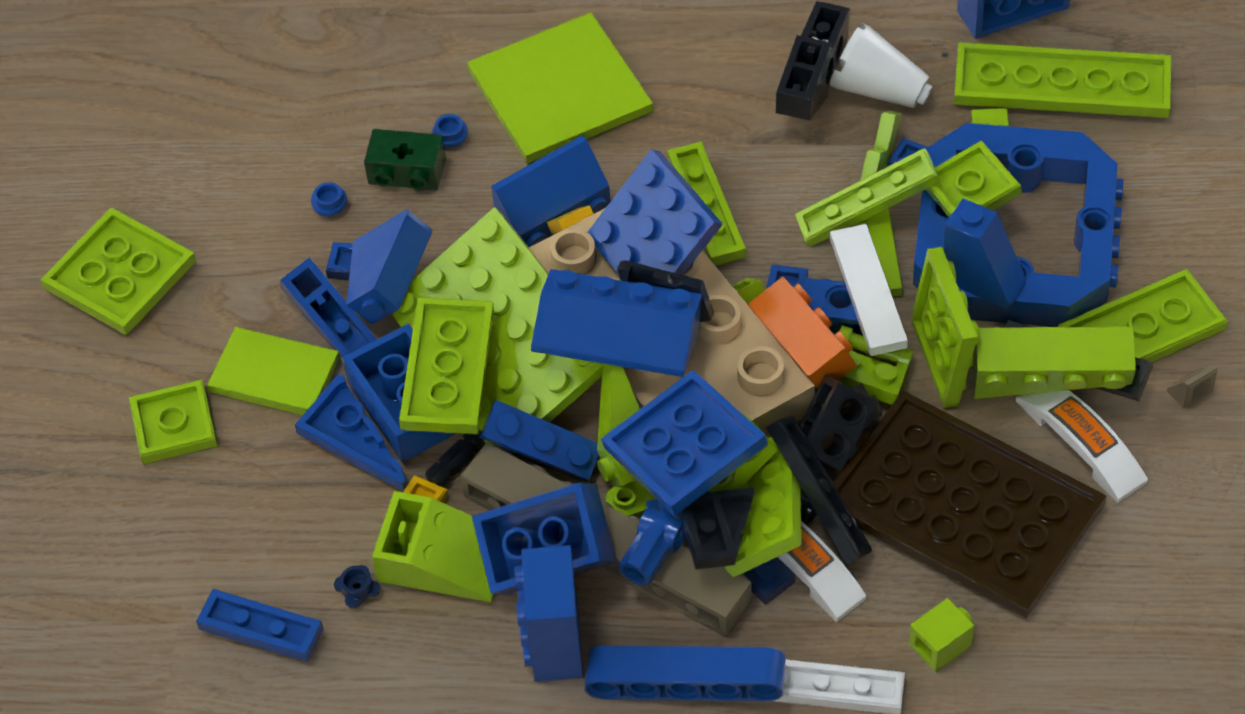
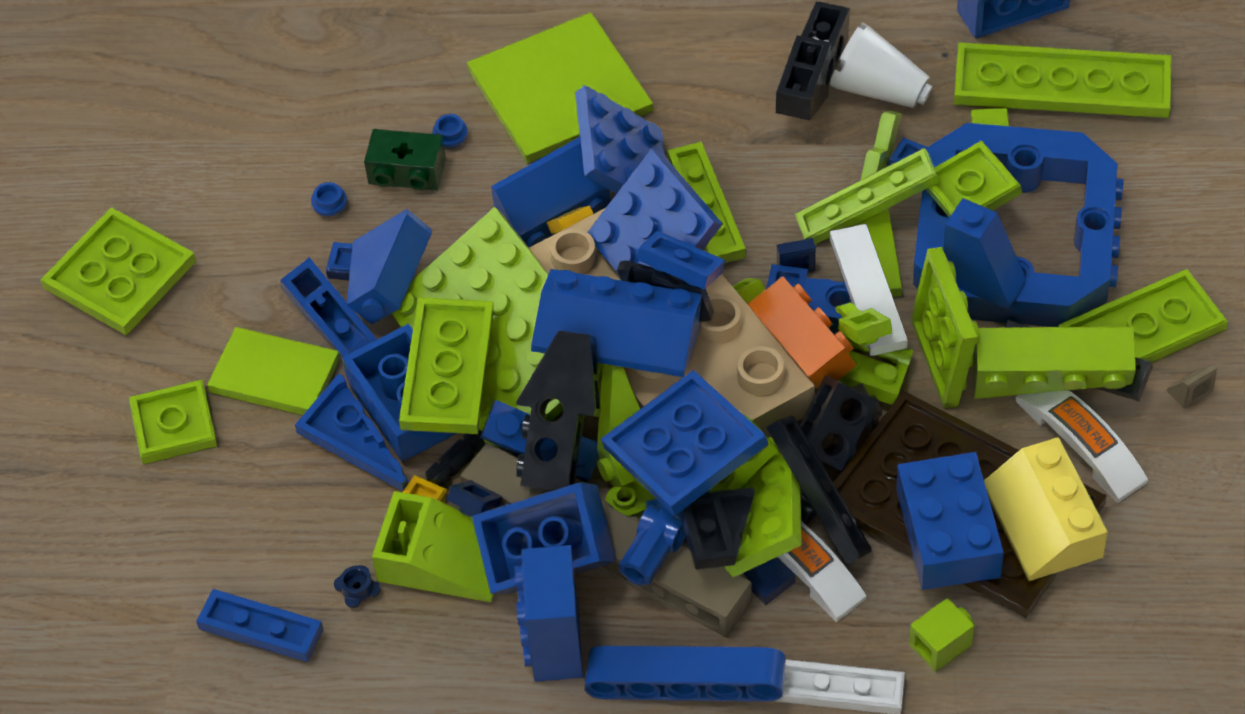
none -> dark blue plate [447,480,503,517]
none -> black brick [516,330,601,491]
none -> blue plate [575,85,665,194]
none -> blue plate [637,231,725,290]
none -> dark blue tile [777,238,816,272]
none -> lime plate [835,302,892,345]
none -> blue brick [896,452,1003,590]
none -> light yellow slope [984,437,1108,581]

